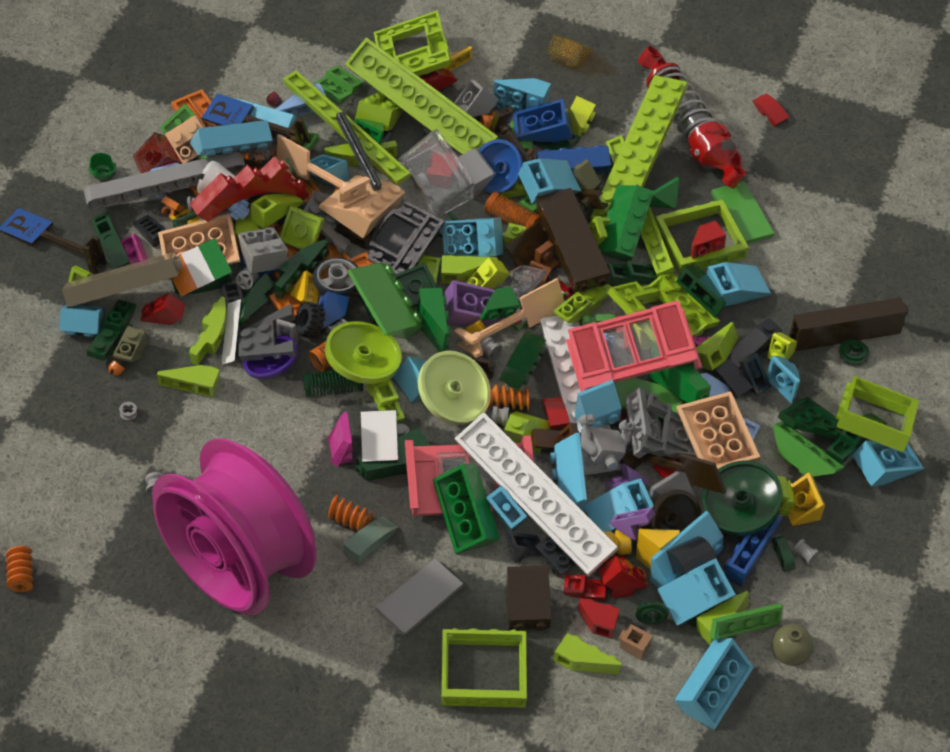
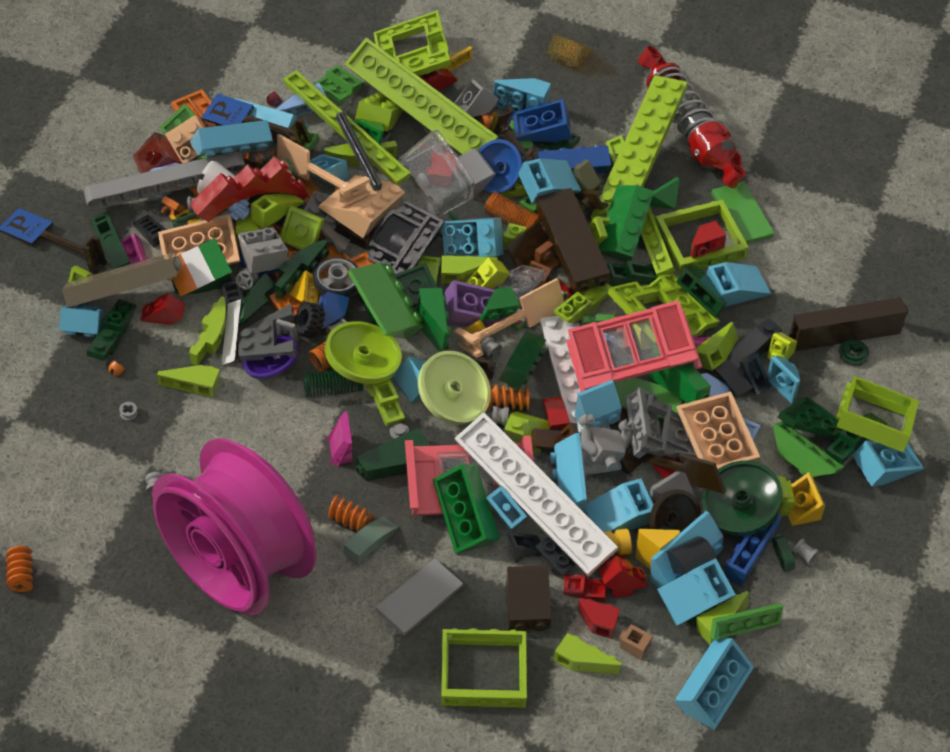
green hair [89,152,116,181] -> none
olive slope [113,326,147,362] -> none
white sticker [361,410,398,462] -> none
neon yellow slope [569,96,596,136] -> none
medium lavender slope [605,462,649,491] -> none
medium lavender slope [610,507,655,540] -> none
dark green gear [635,601,669,624] -> none
red slope [752,93,789,126] -> none
olive cylinder [771,624,813,666] -> none

